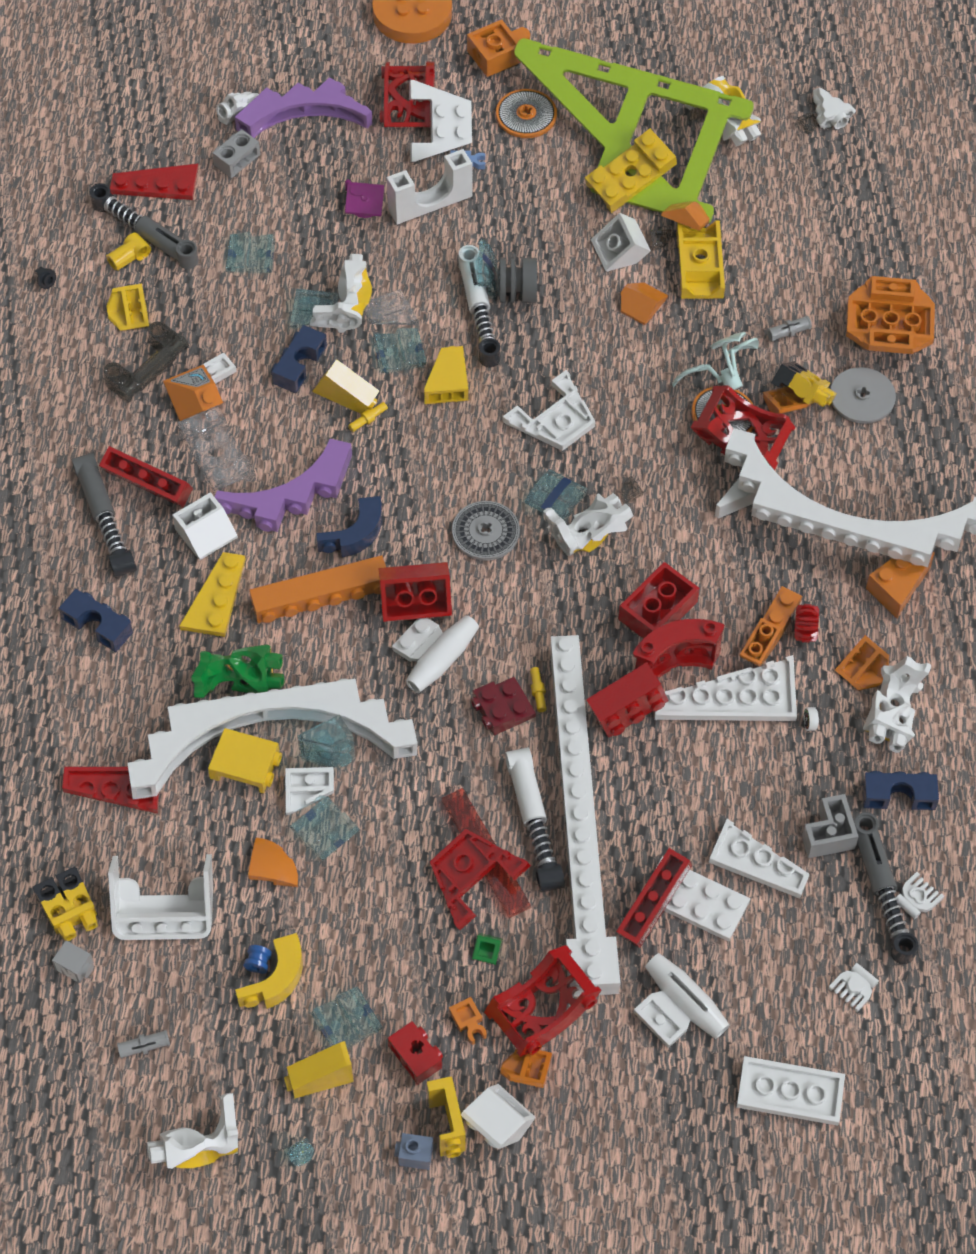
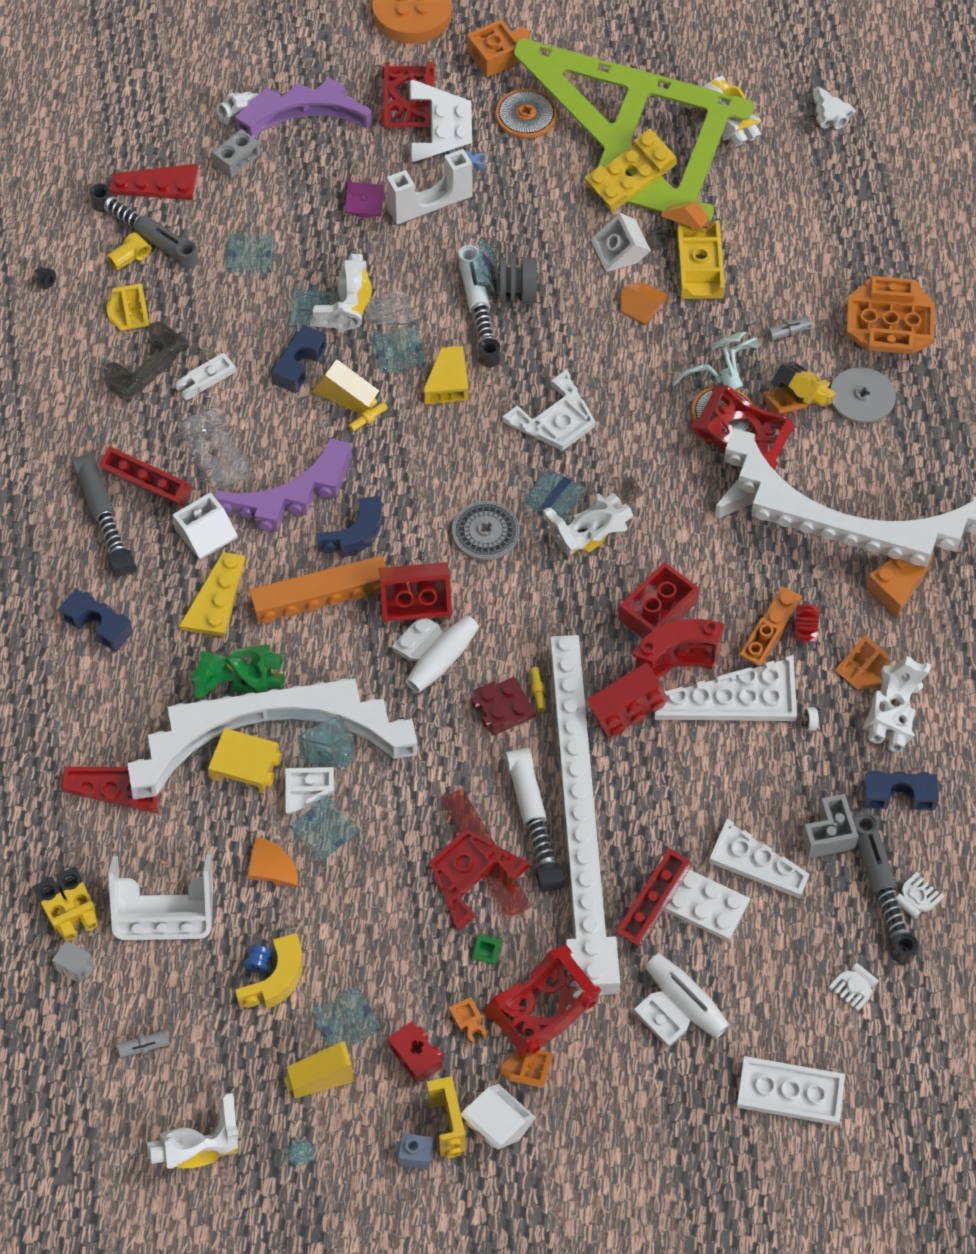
orange slope [163,364,223,422] -> none

